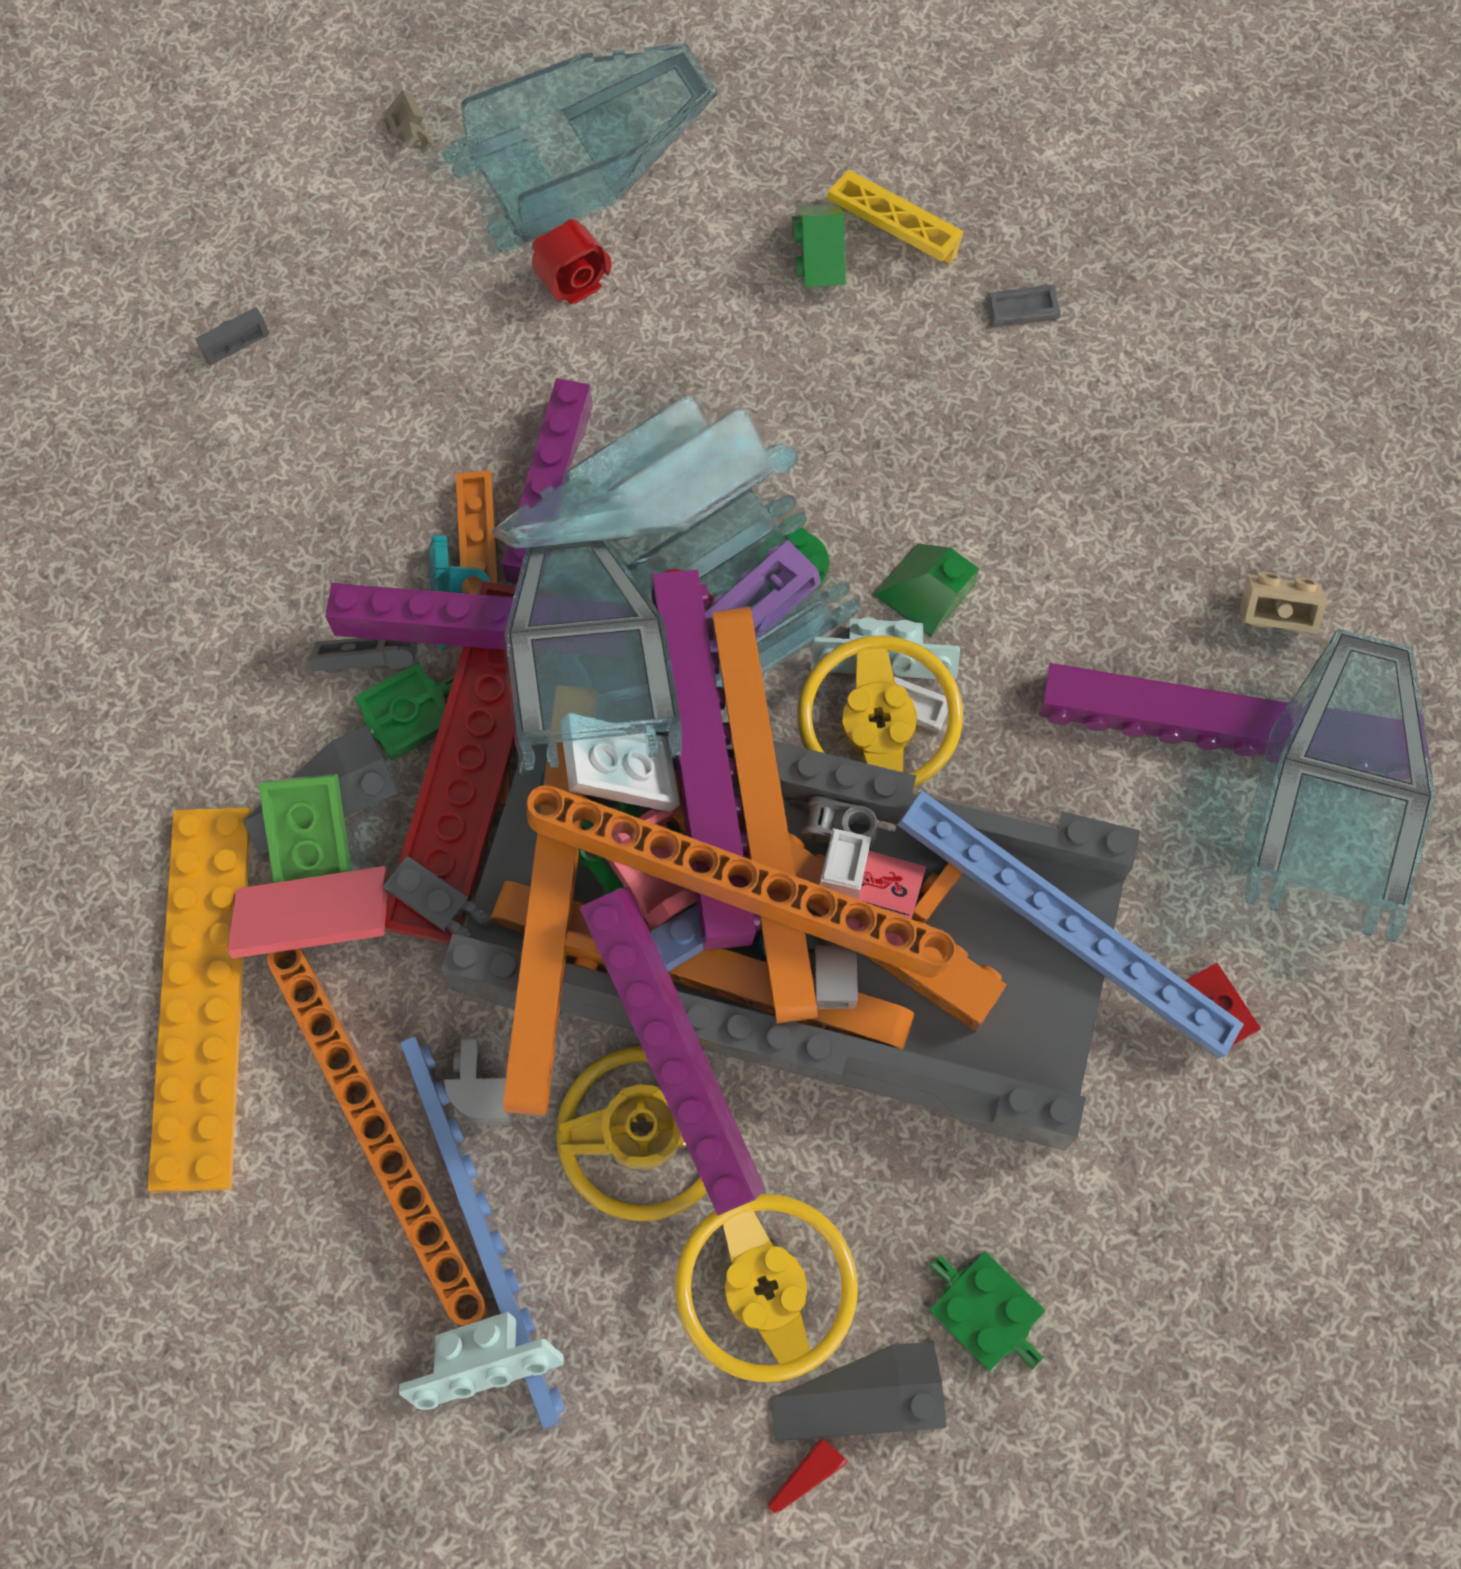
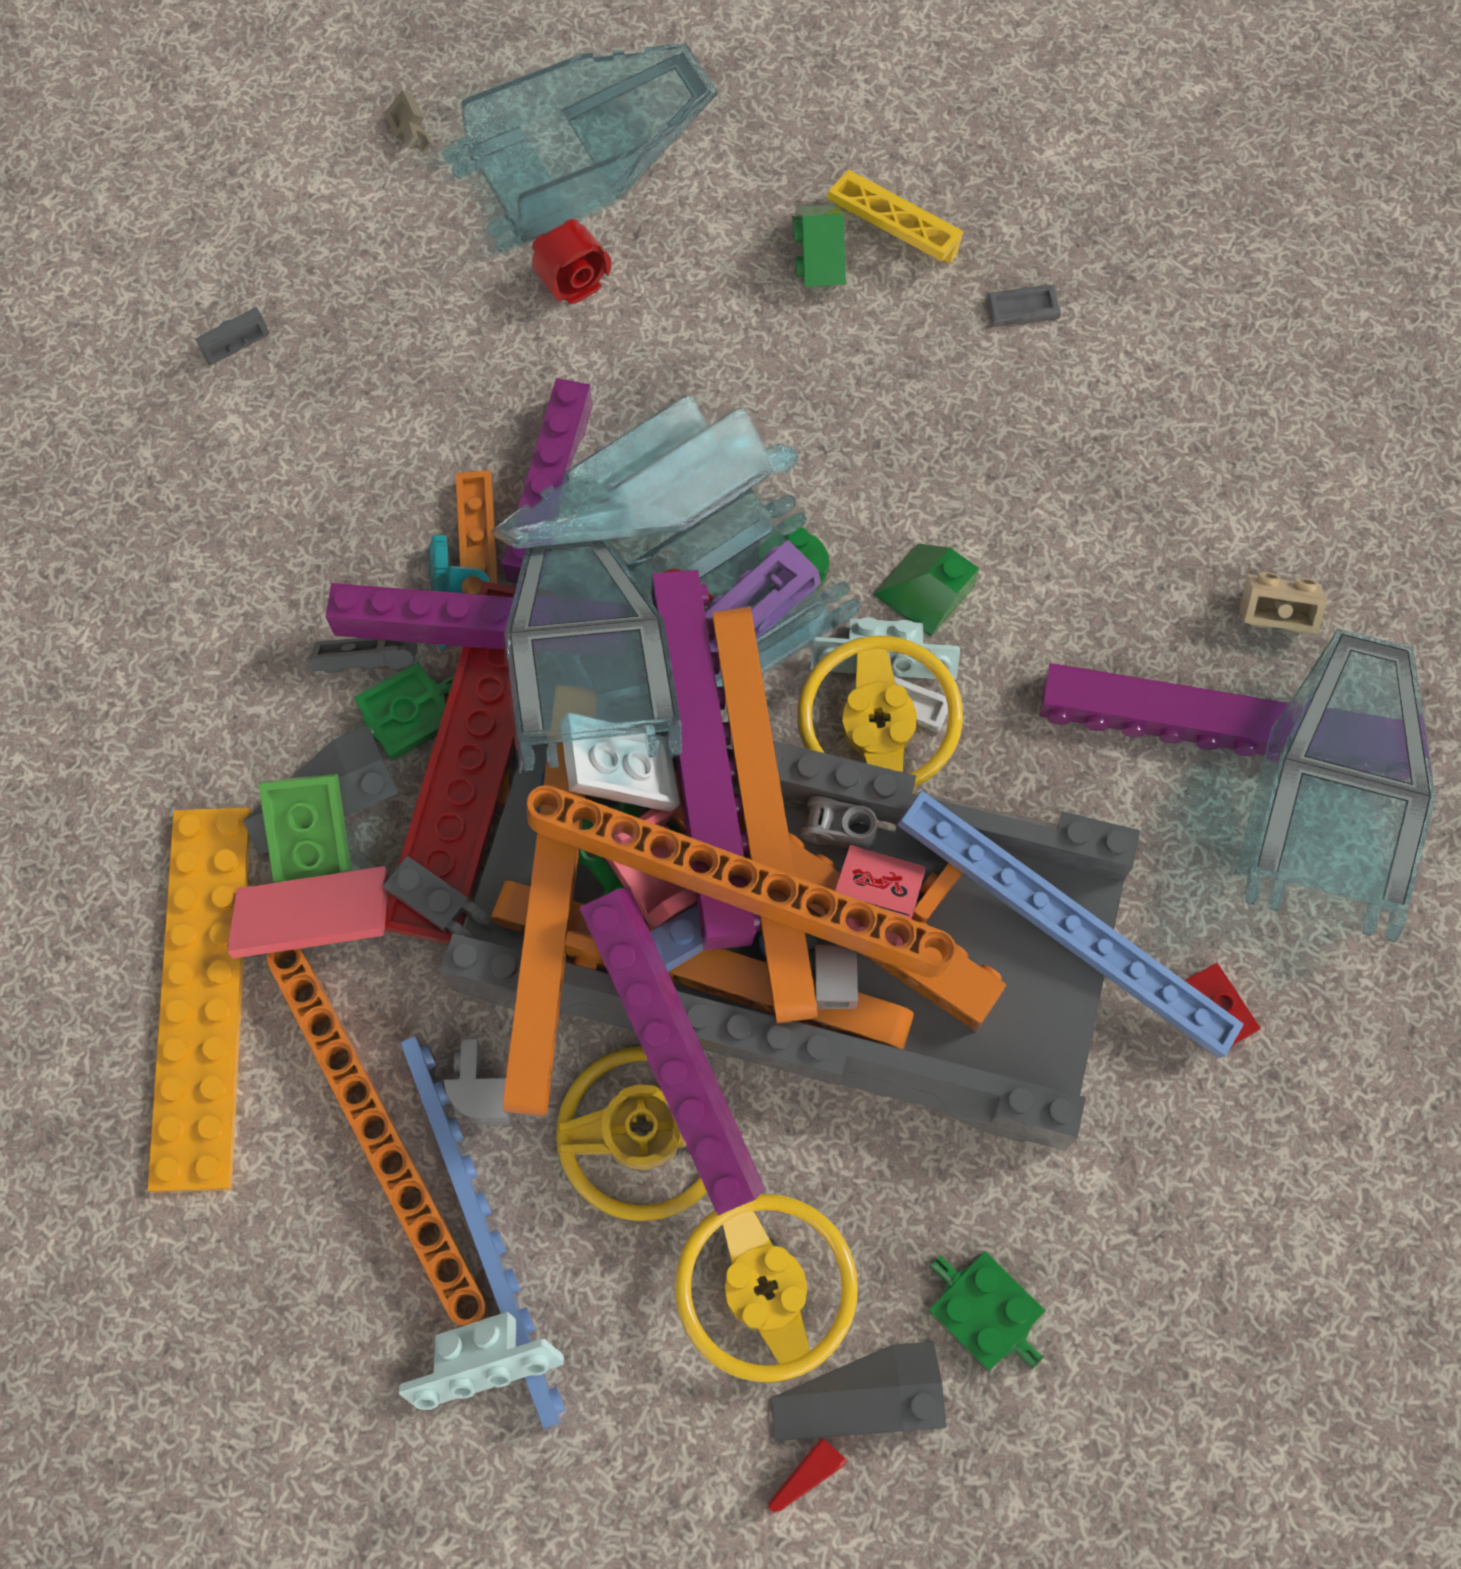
white tile [820,829,871,899] -> none

